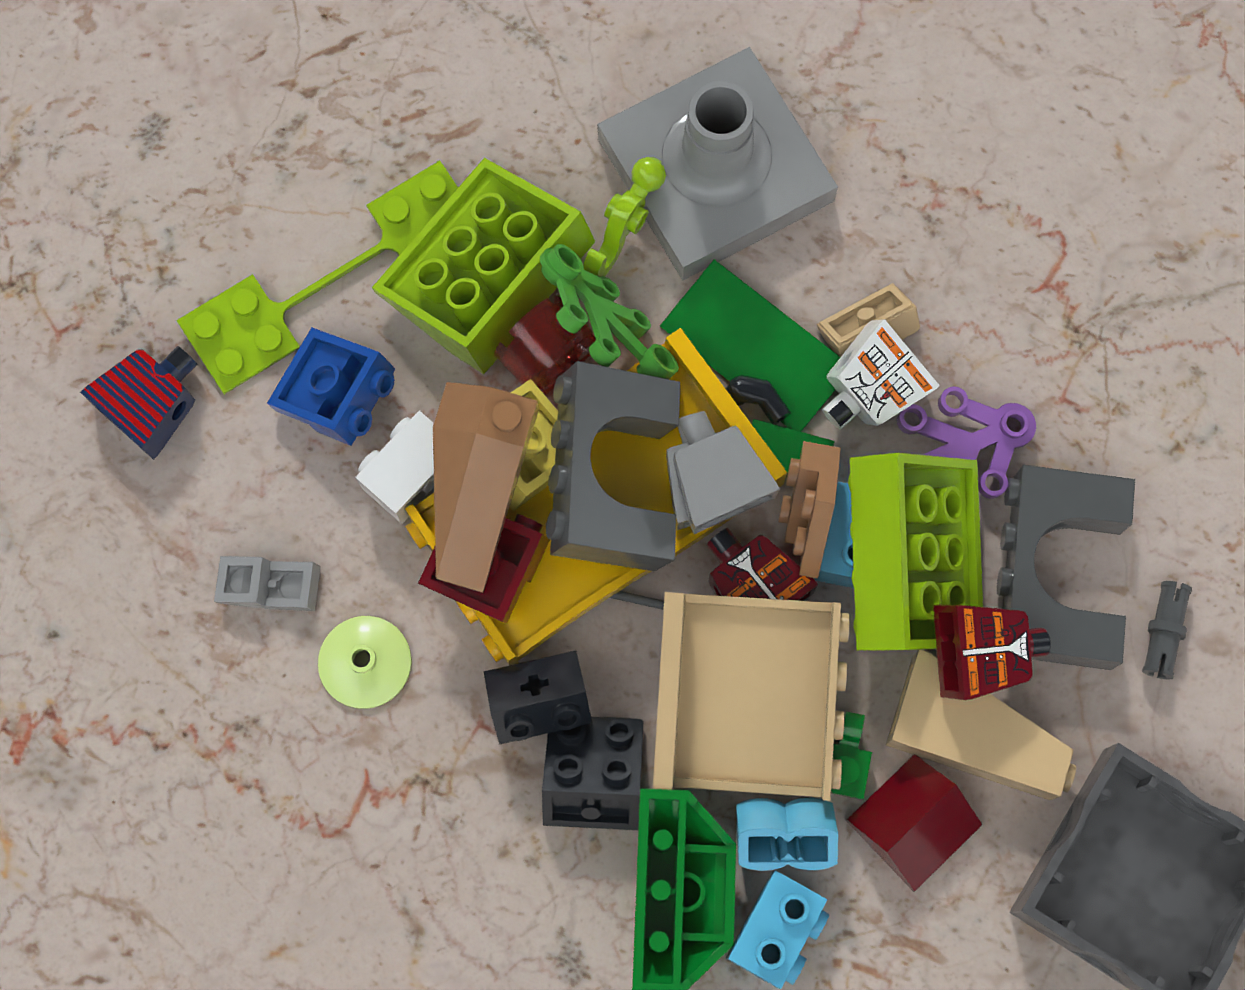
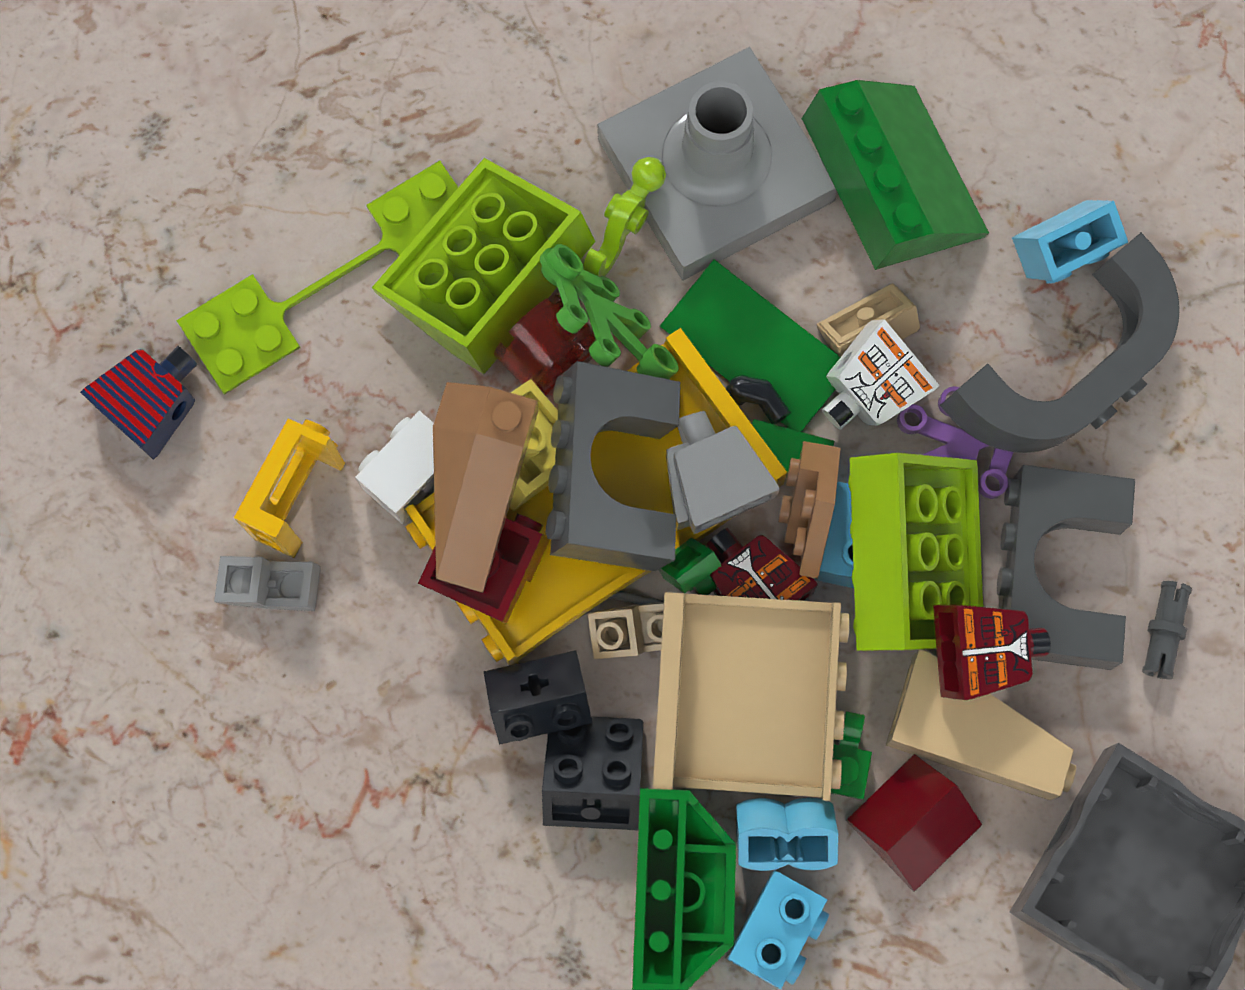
blue plate [267,327,396,446] -> none
yellowish green dish [318,616,412,709] -> none
none -> yellow window [234,418,345,558]
none -> tan slope [587,601,664,659]
none -> green tile [658,537,722,595]
none -> green slope [801,80,989,270]
none -> dark grey arch [940,232,1180,453]
none -> medium azure brick [1012,200,1128,284]

